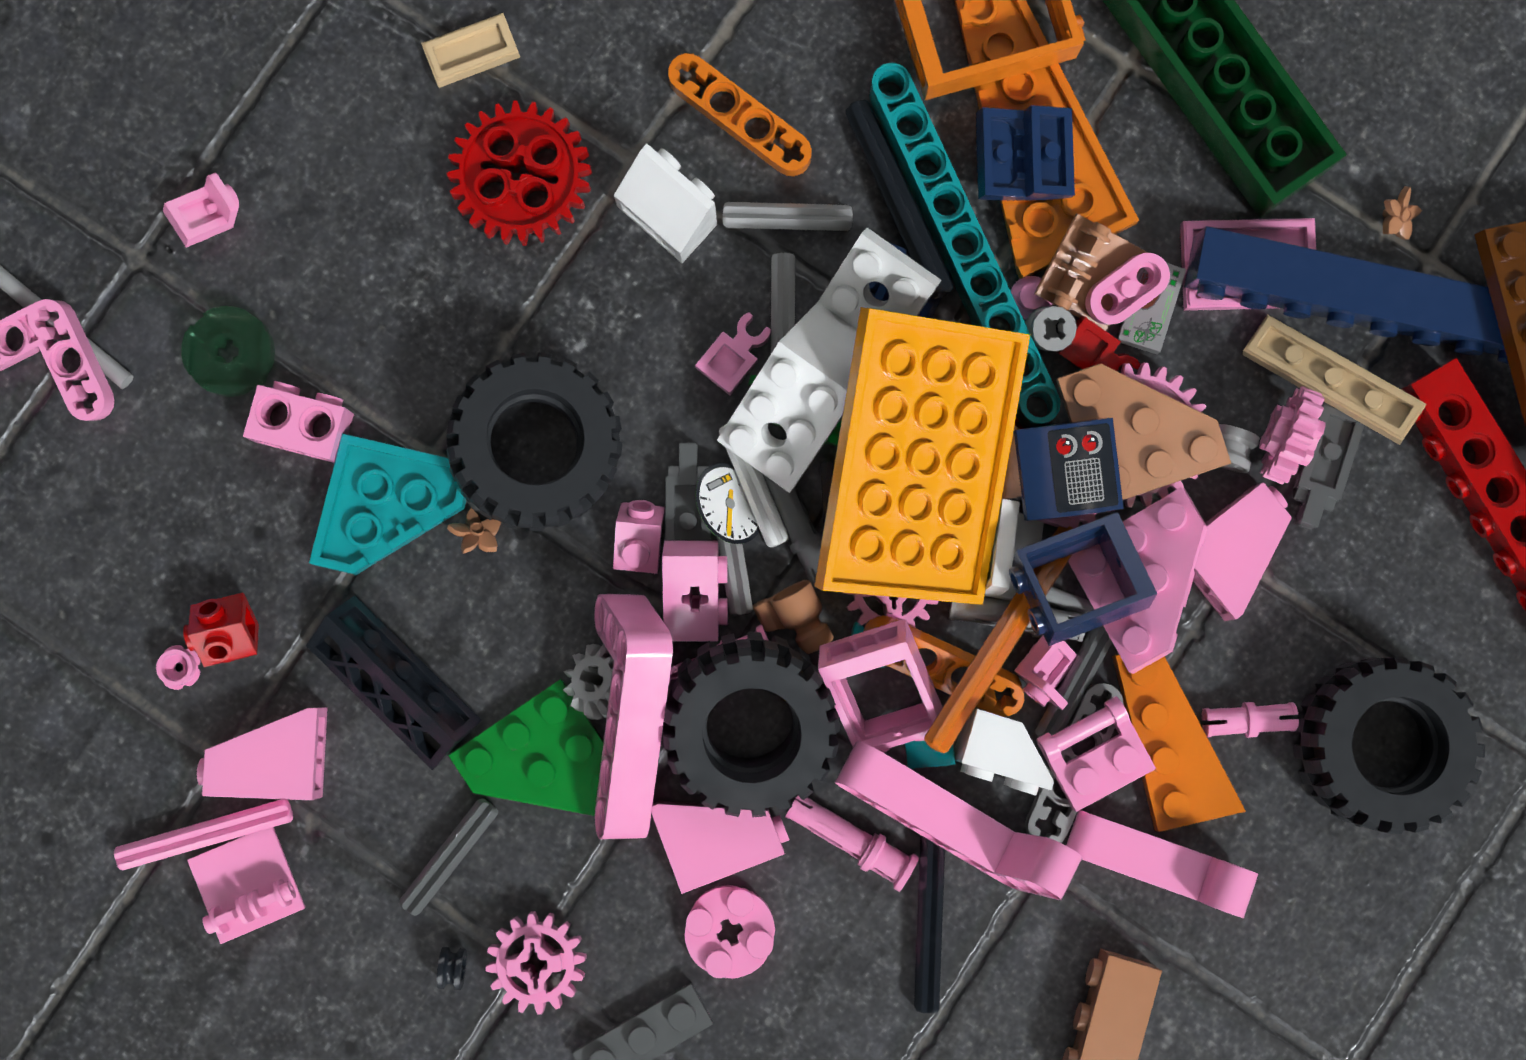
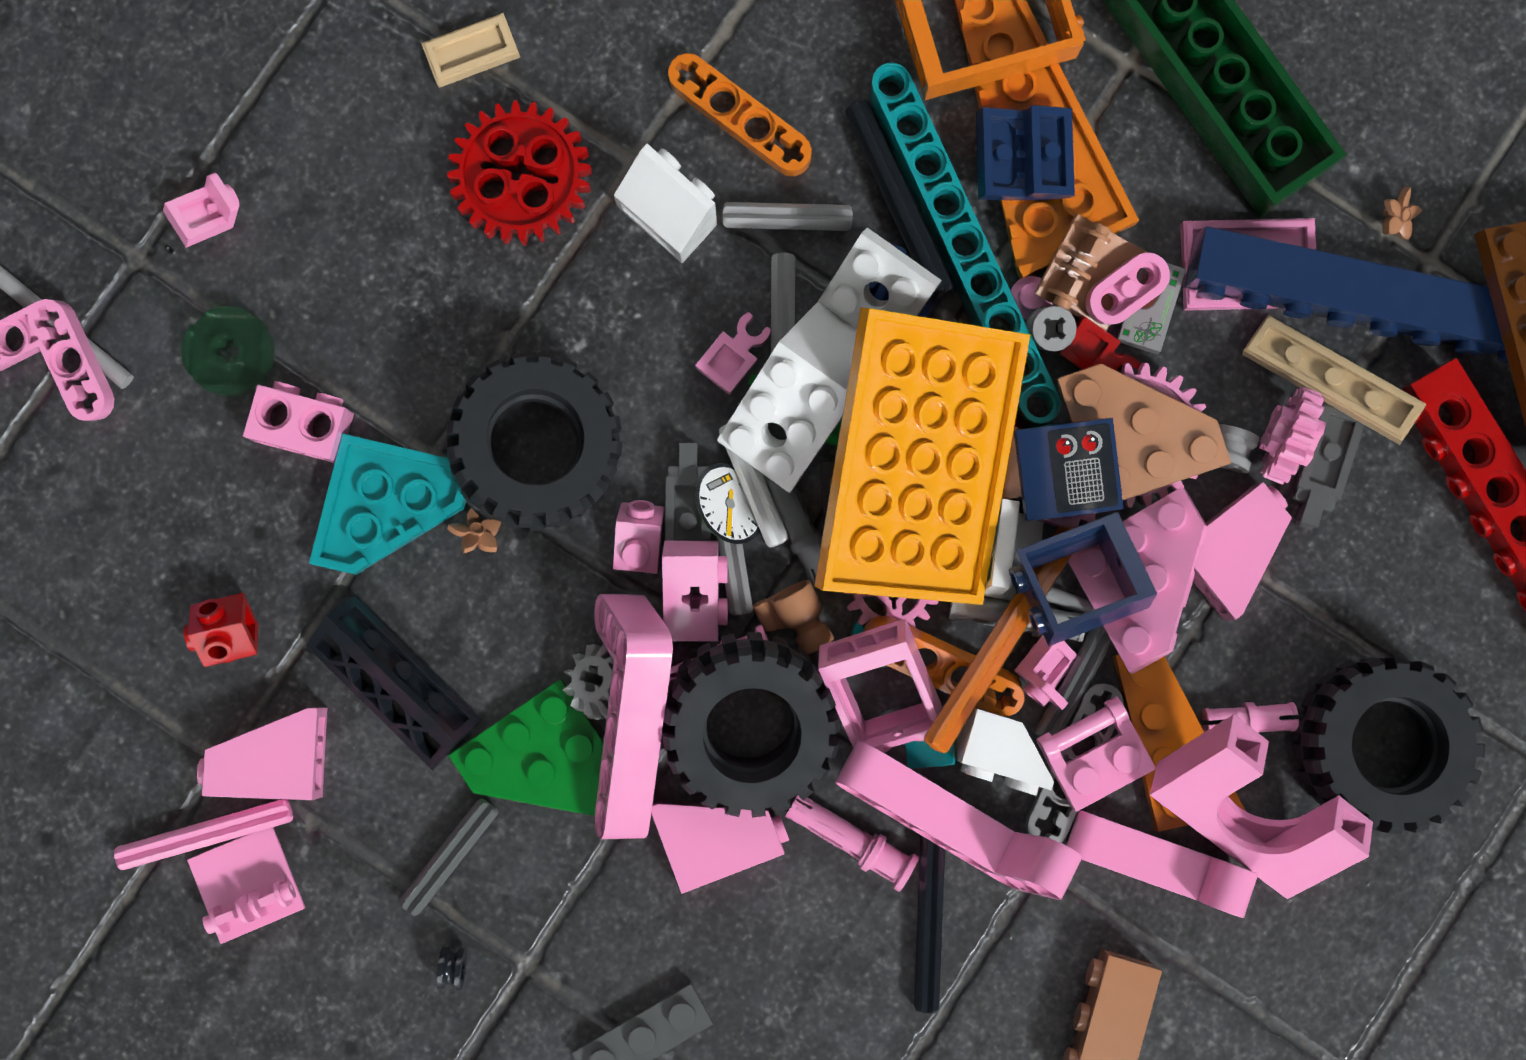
bright pink plate [156,645,201,690] -> none
bright pink gear [486,911,587,1015] -> none
bright pink plate [684,885,775,979] -> none
none -> bright pink arch [1150,714,1373,899]

